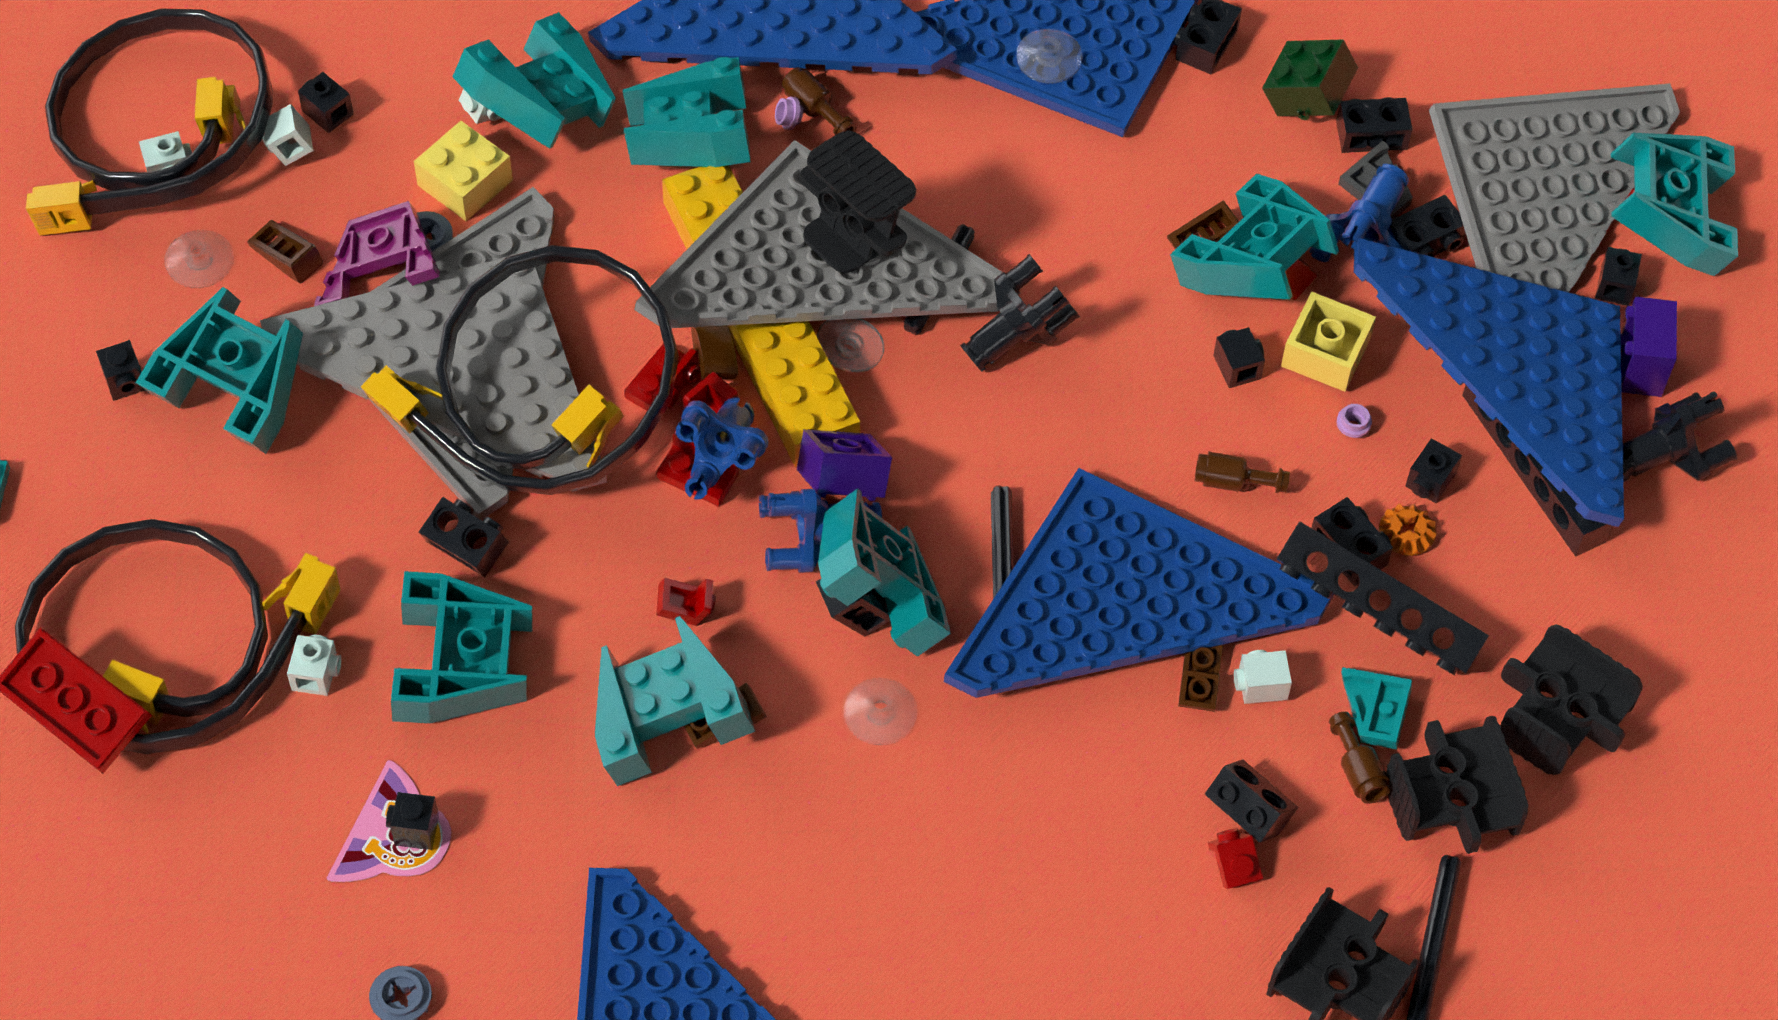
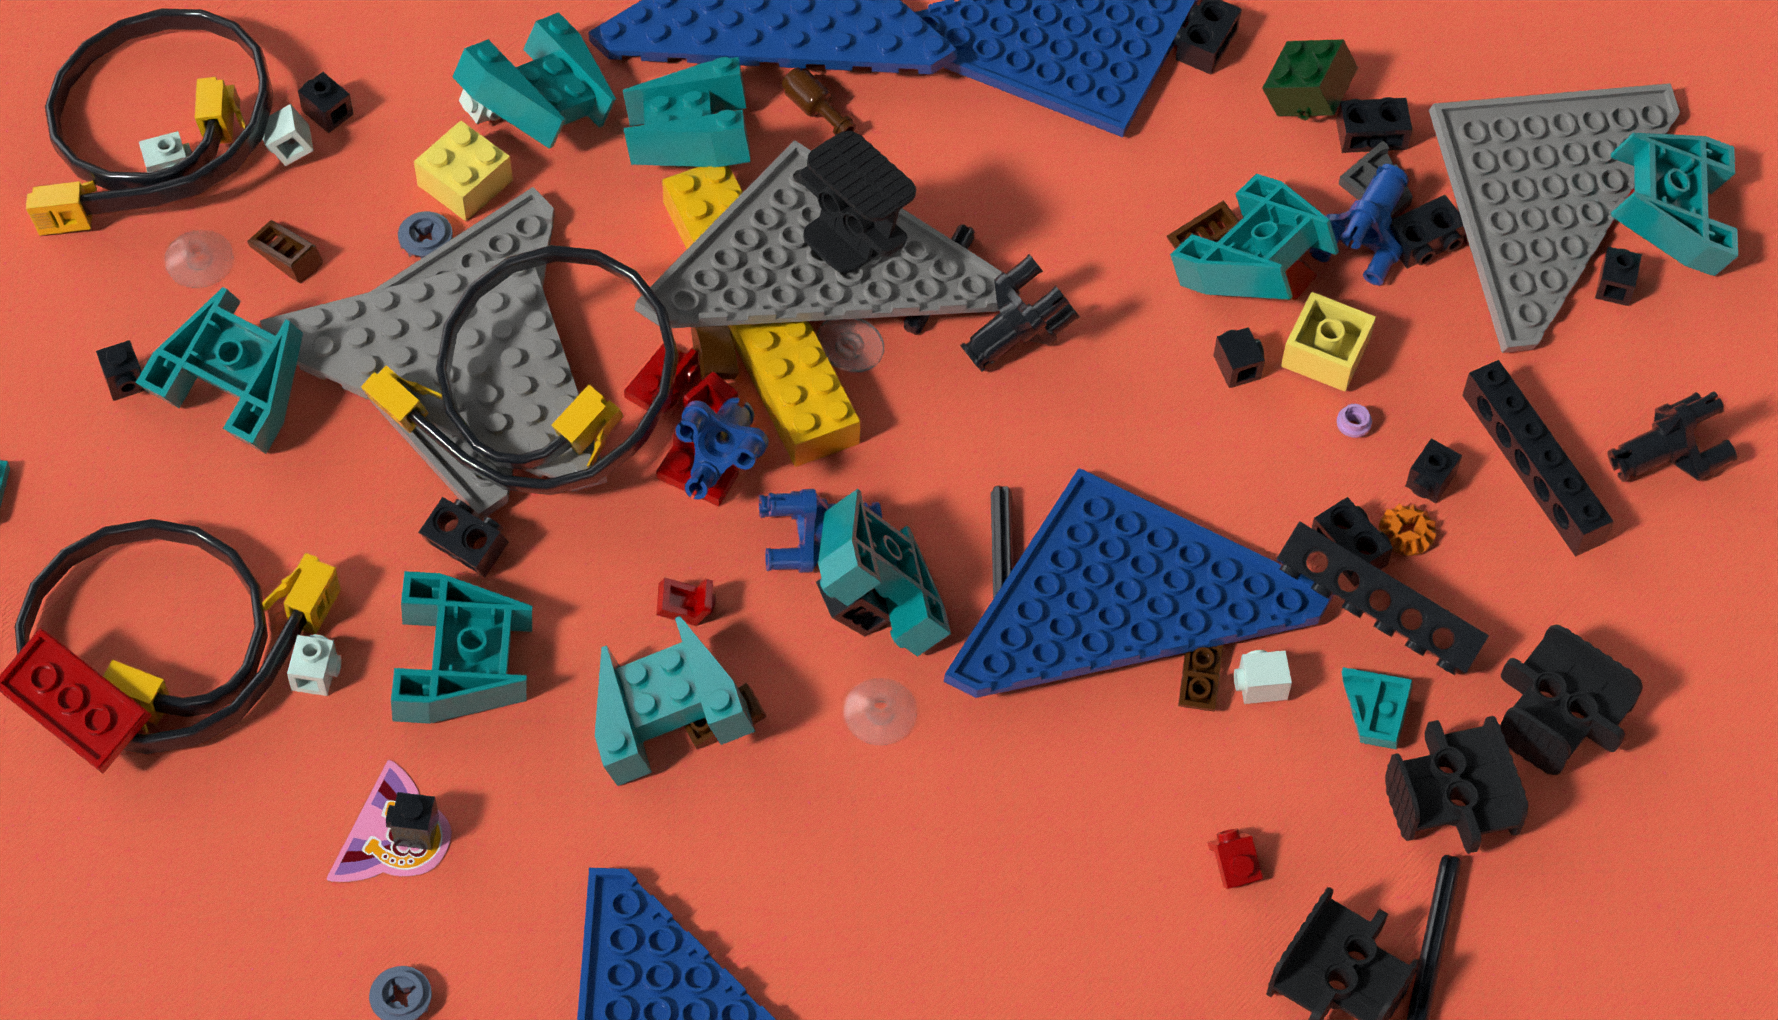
magenta wing [314,201,440,306] -> none
lavender plate [775,96,803,130] -> none
dark purple container [797,429,892,501] -> none
clear dish [1016,29,1082,83] -> none
reddish brown piece [1194,451,1290,493] -> none
black brick [1205,759,1298,843] -> none
reddish brown piece [1329,712,1390,804] -> none
blue plate [1353,238,1624,527] -> none
dark purple container [1620,297,1677,397] -> none

